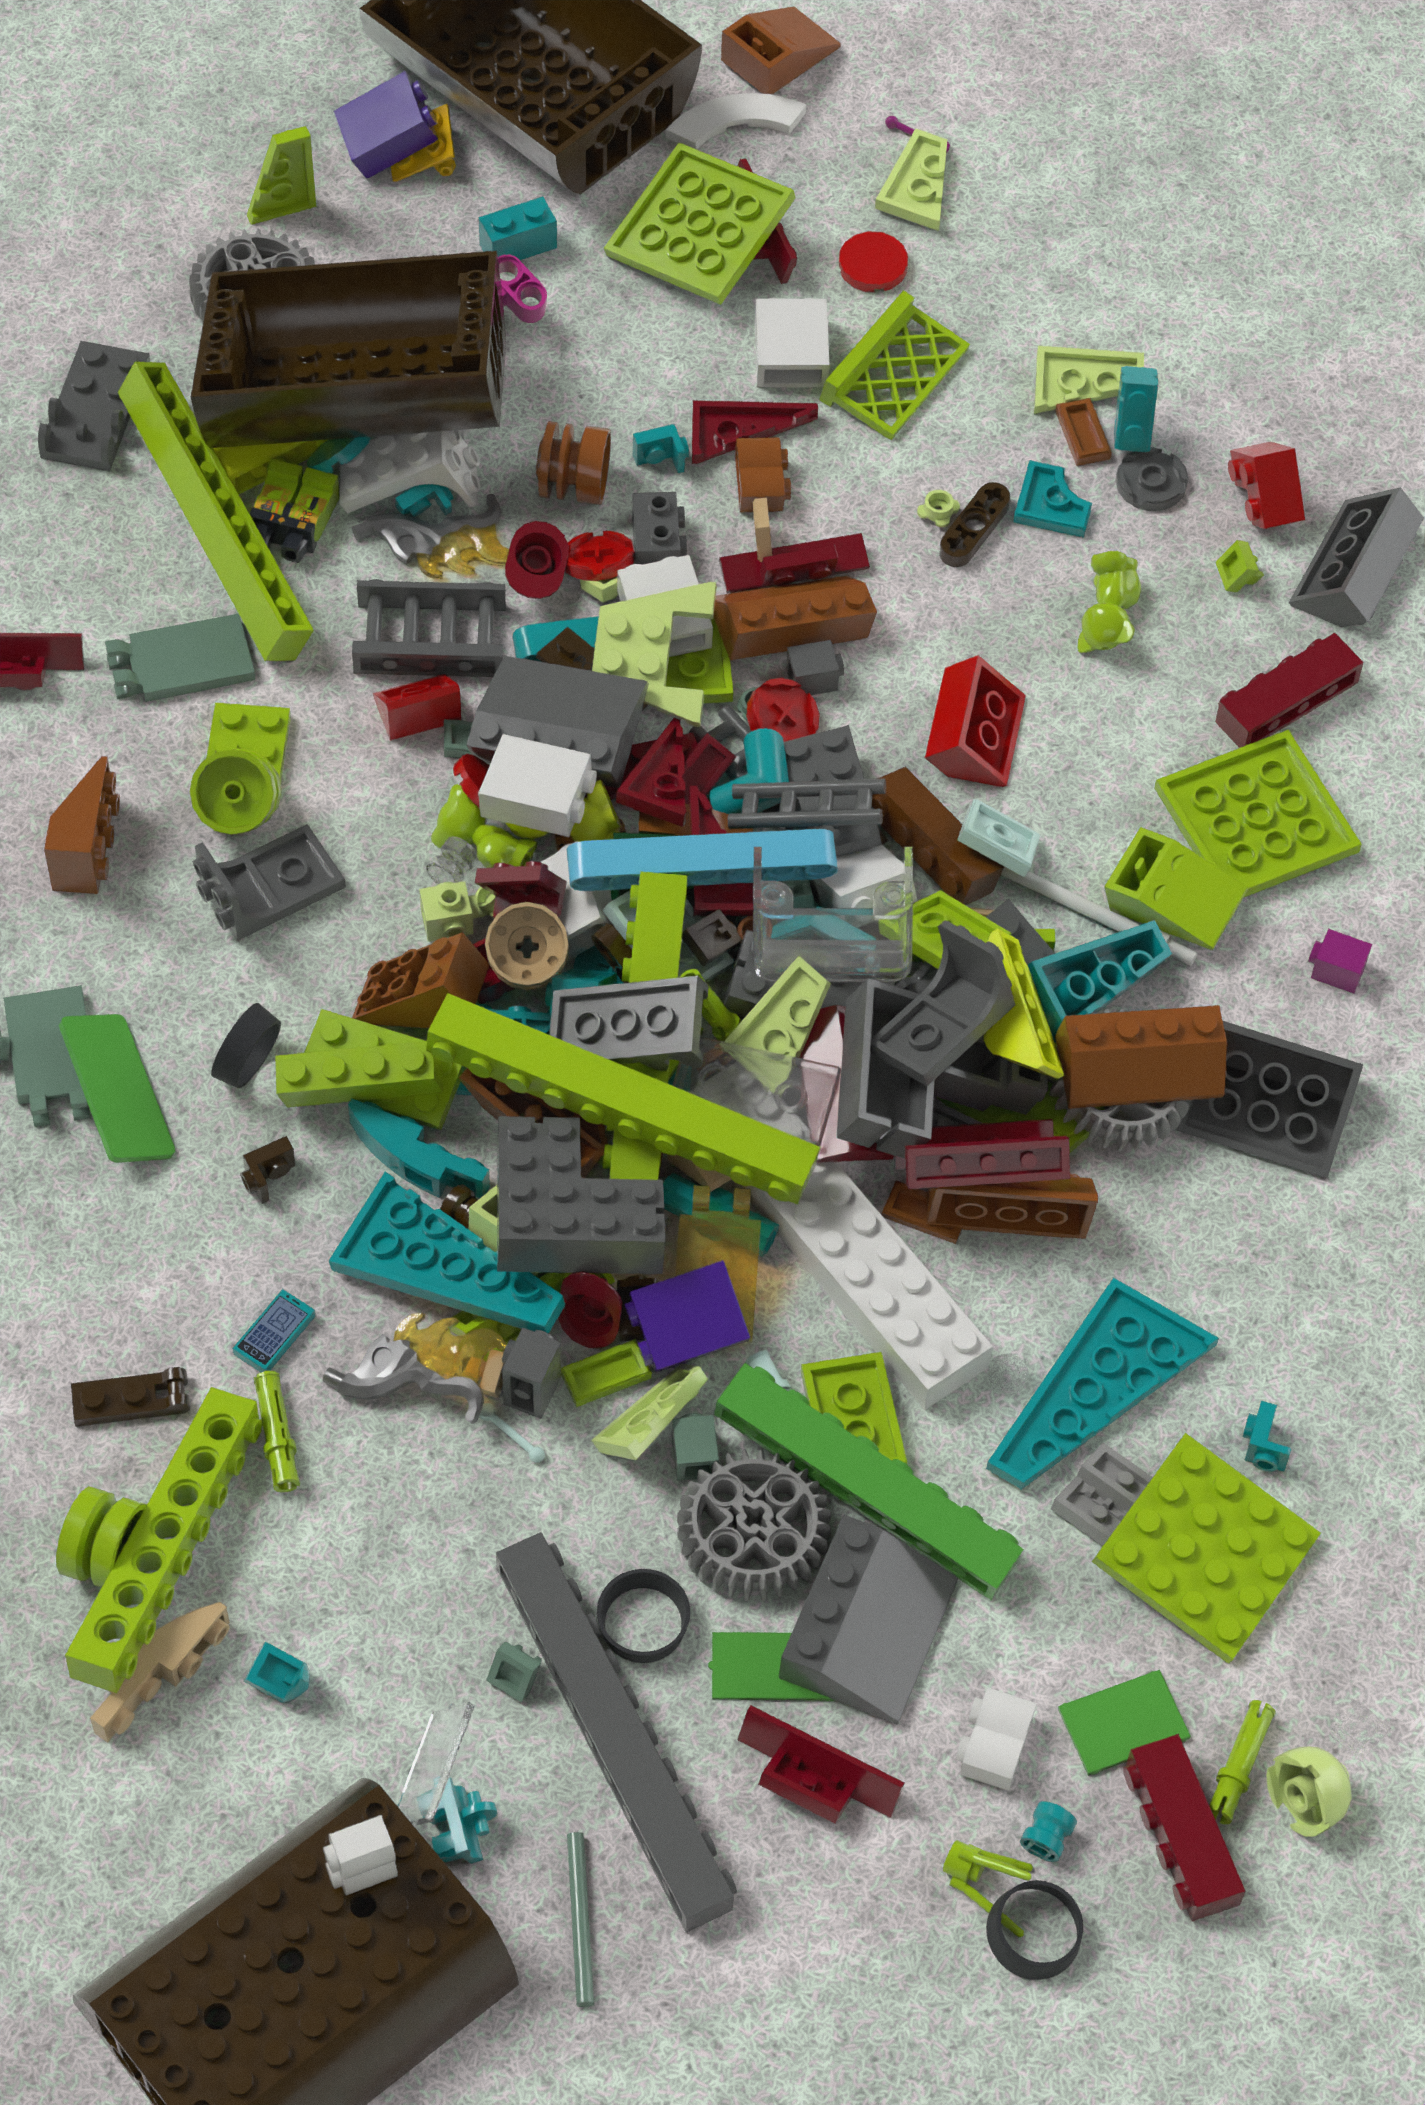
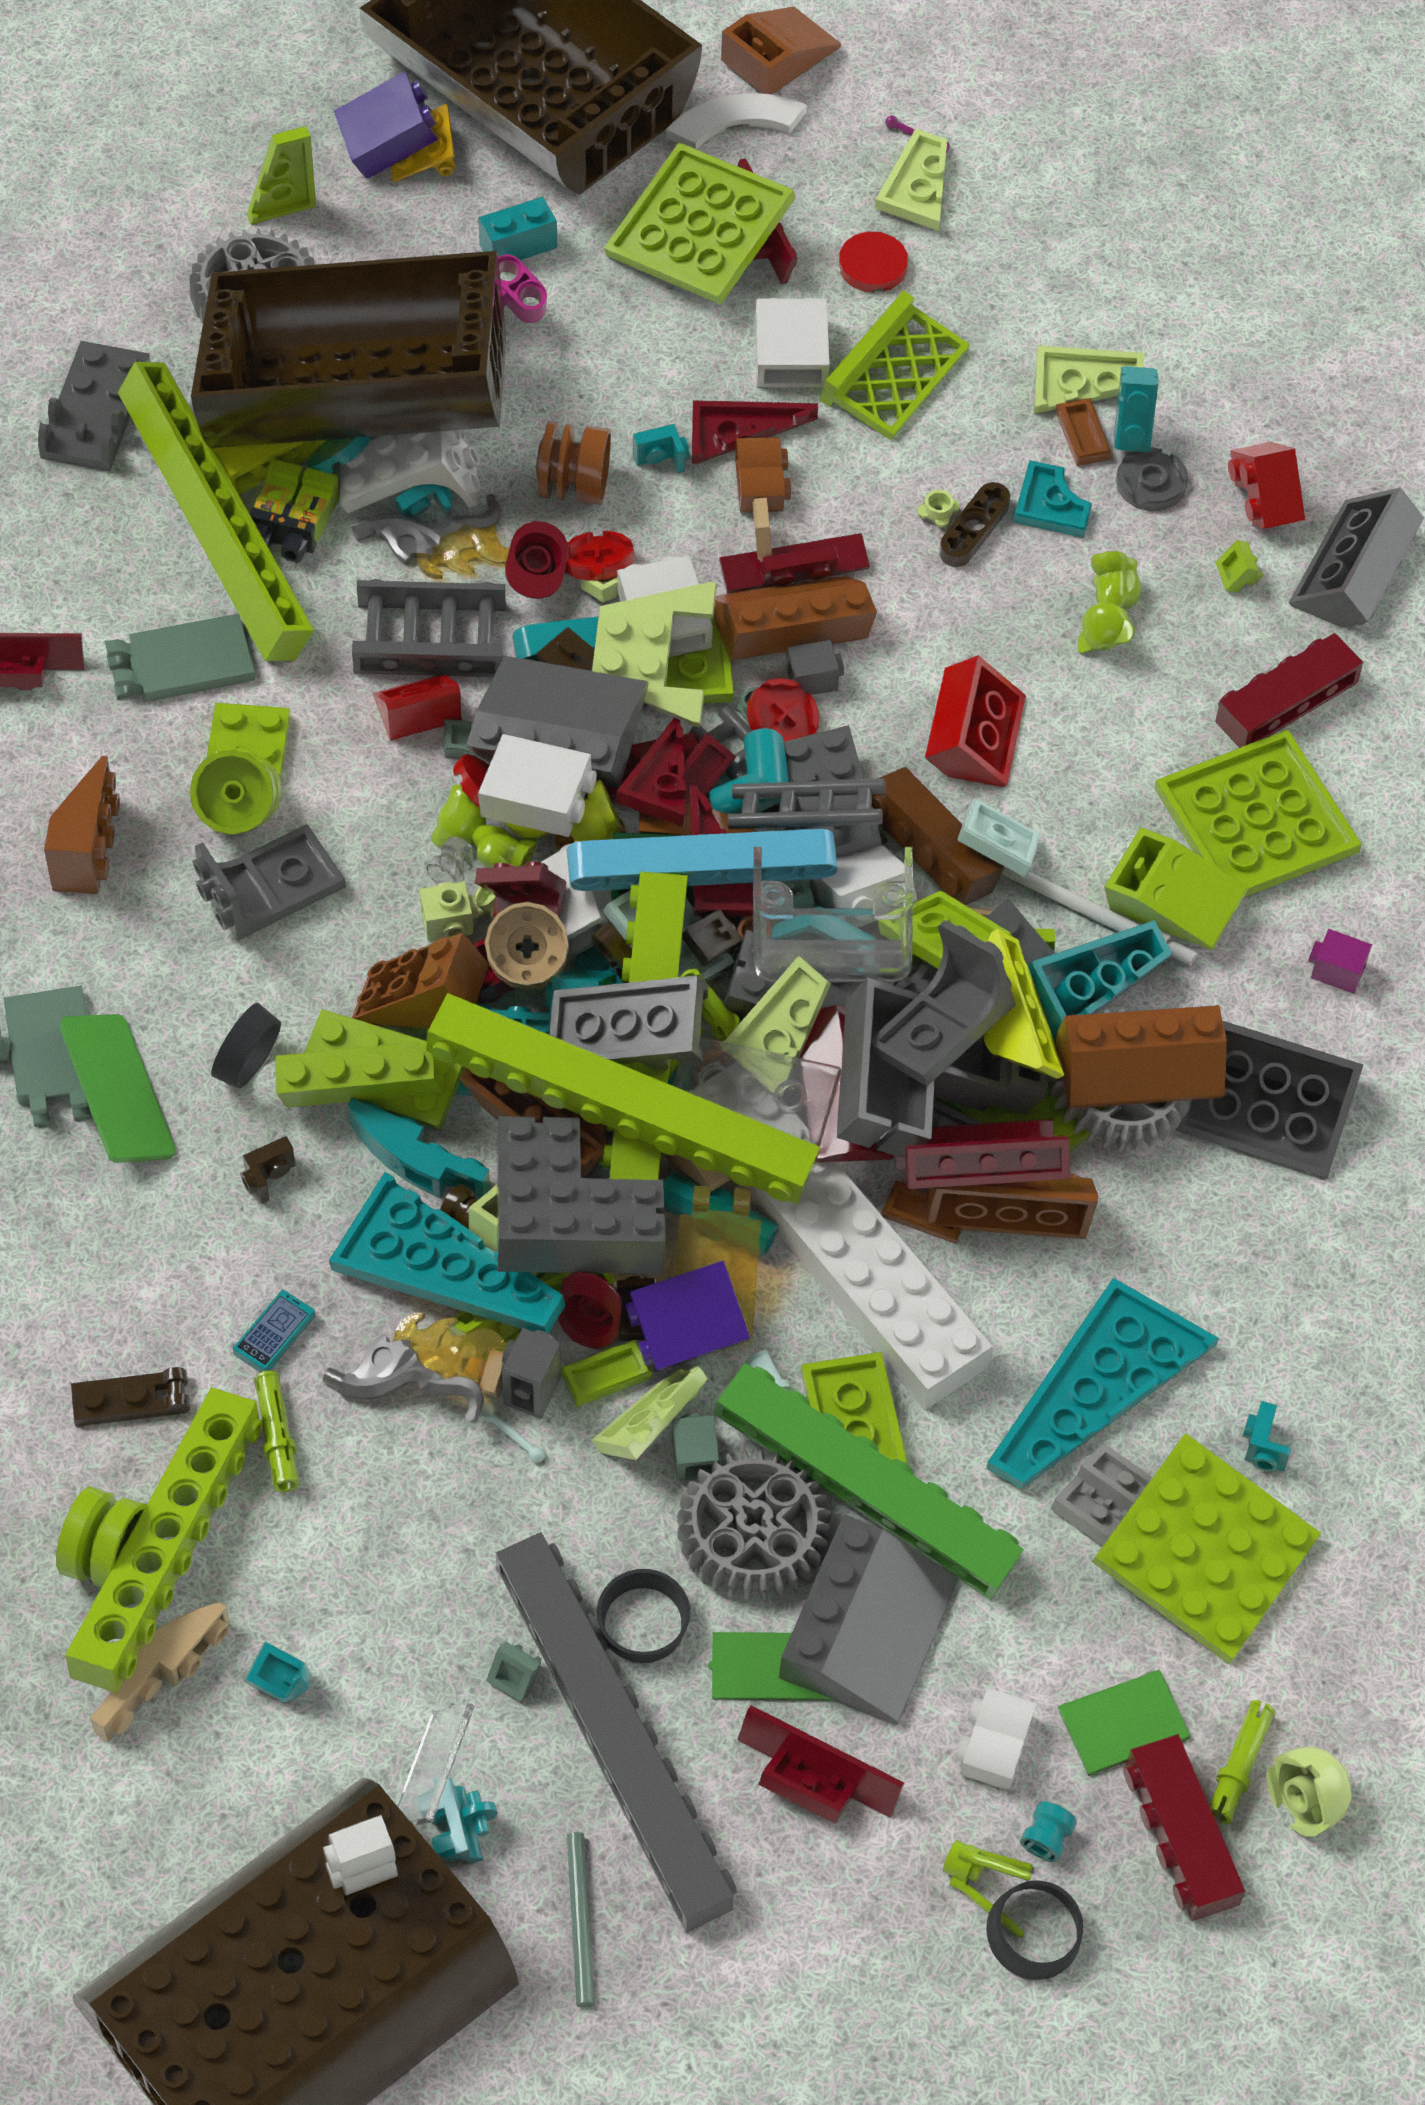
dark grey brick [632,492,687,565] -> none

